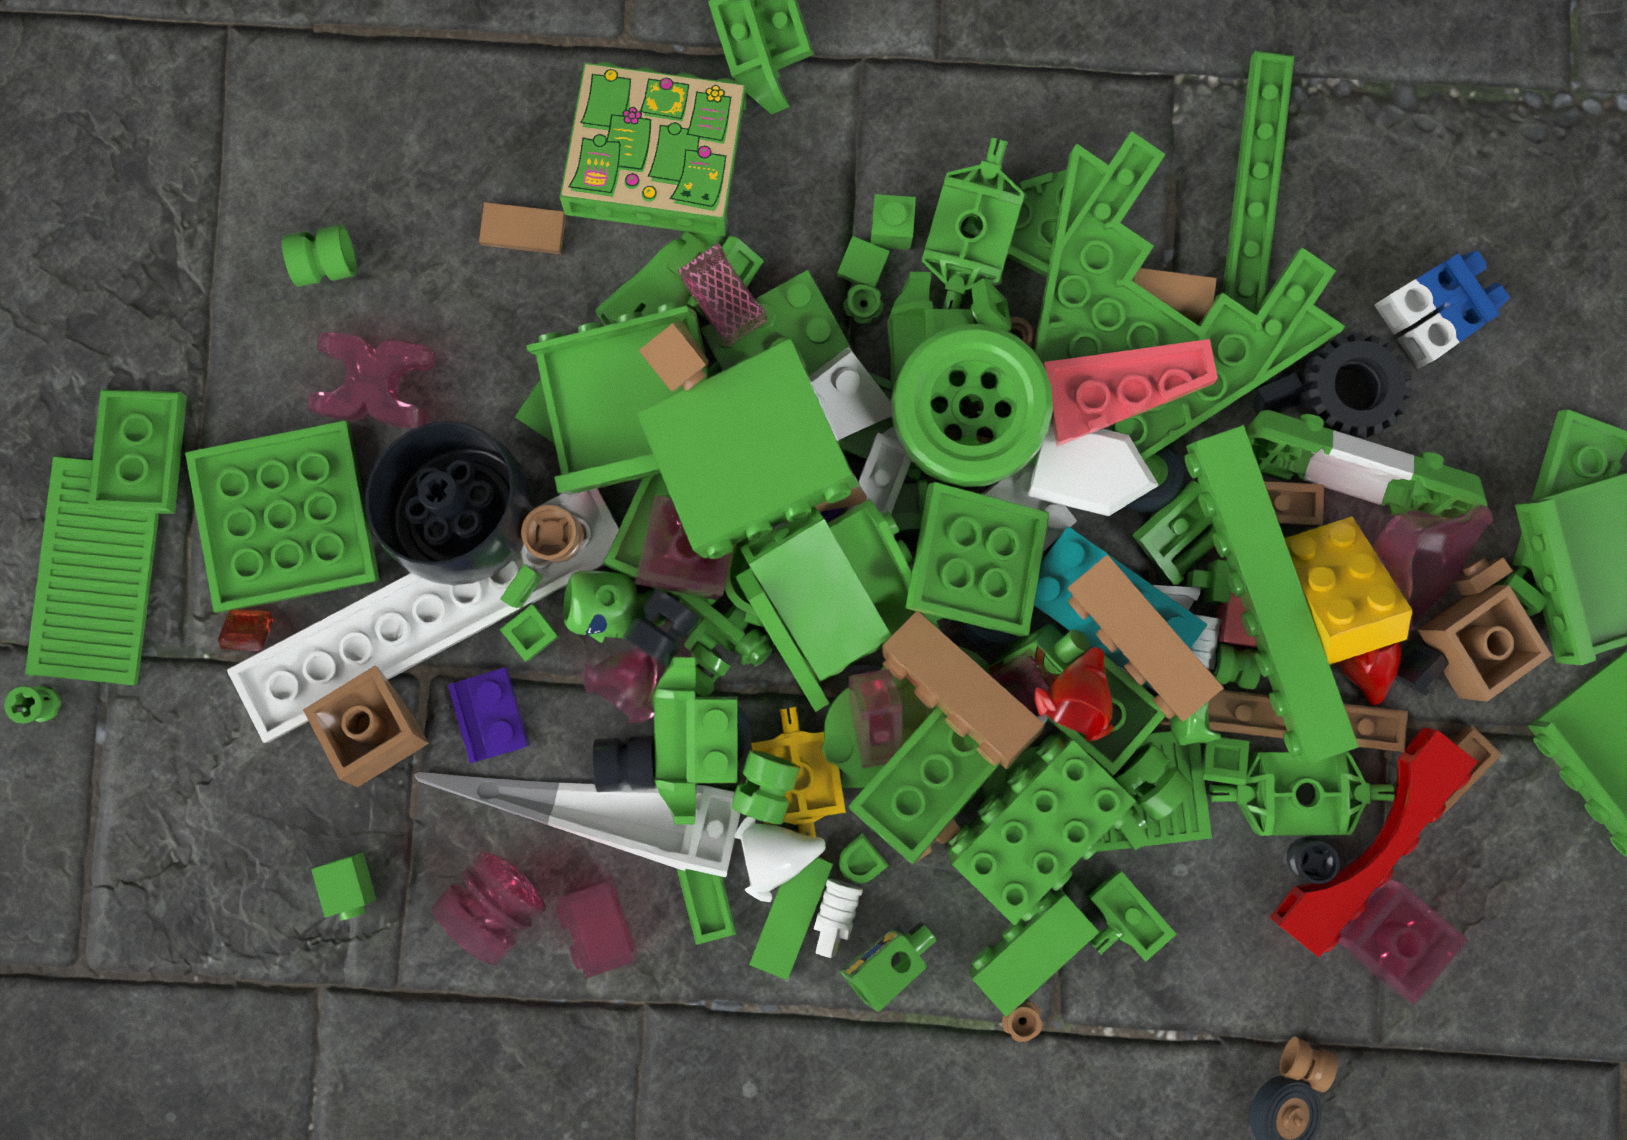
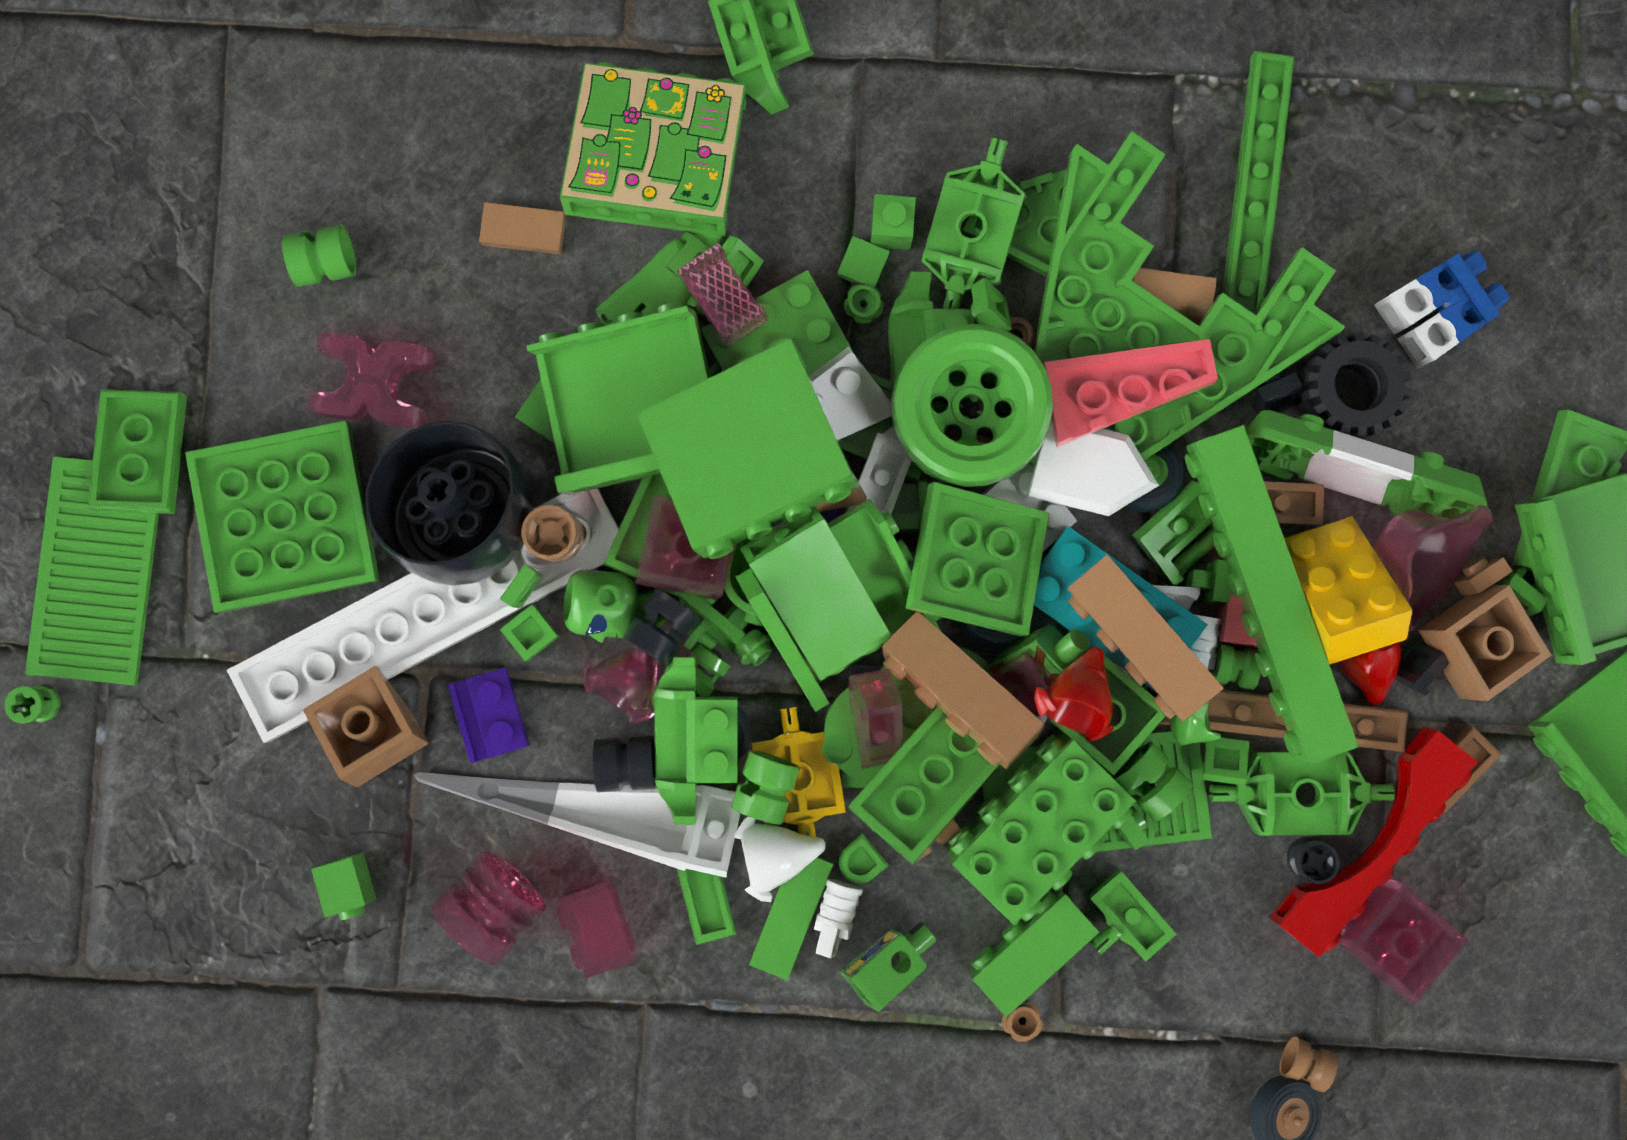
clear red tile [218,609,273,652] -> none
medium nougat slope [639,319,709,392] -> none

